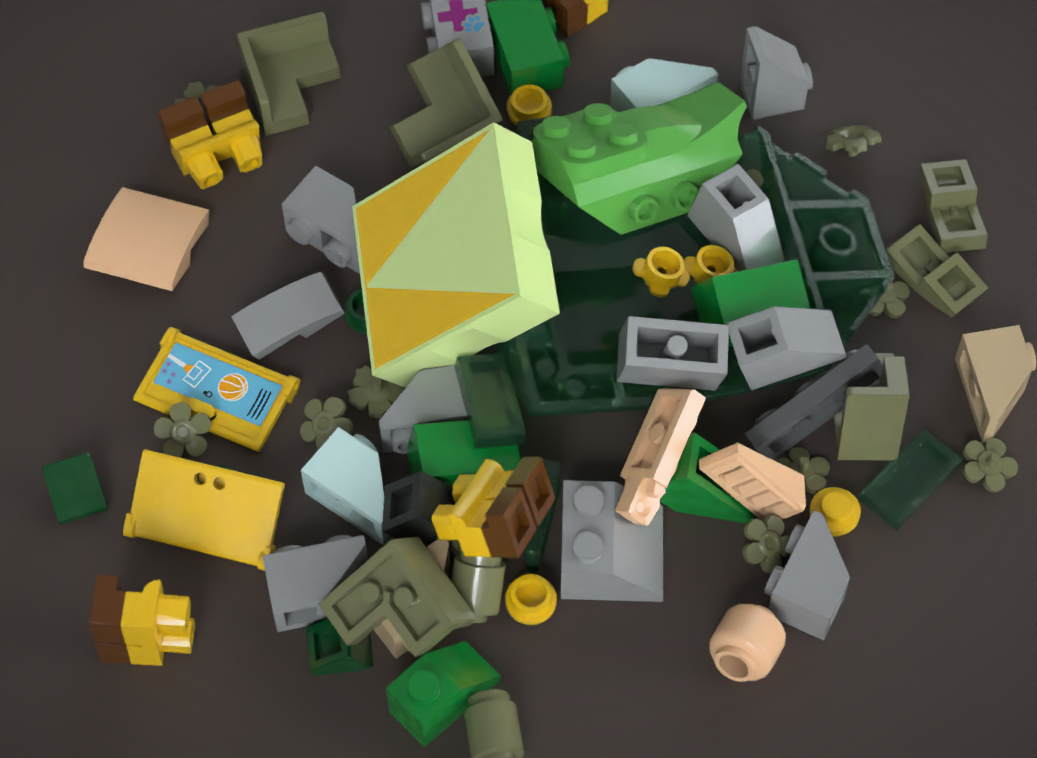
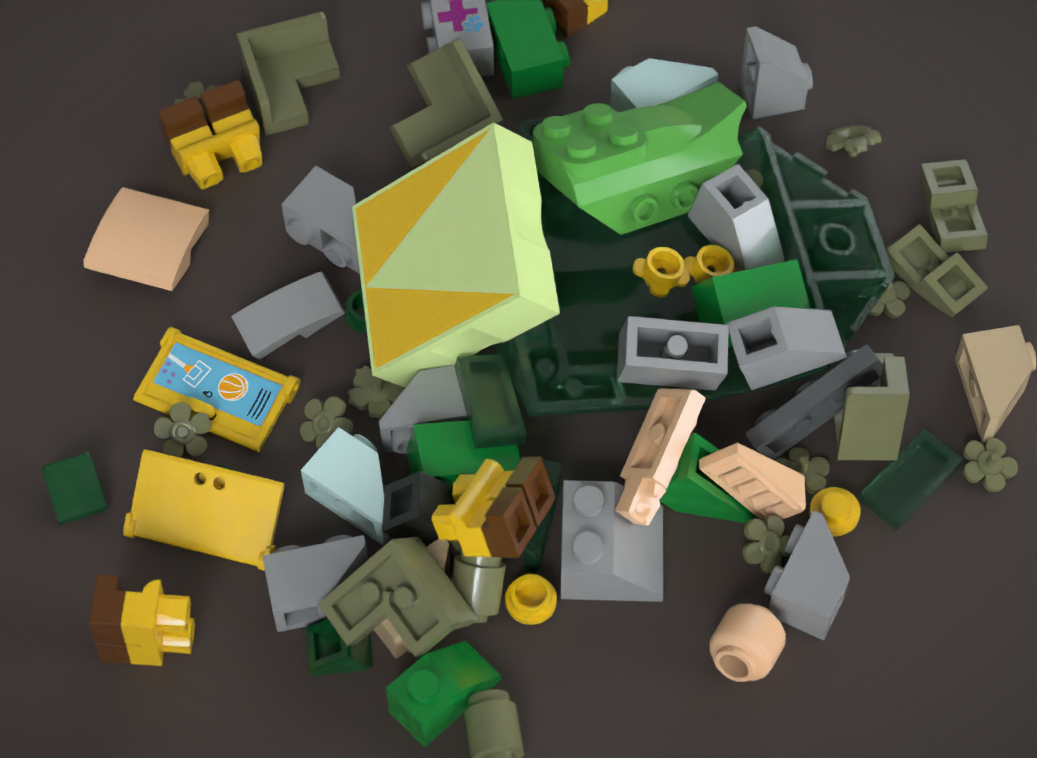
yellow plate [507,85,552,129] -> none

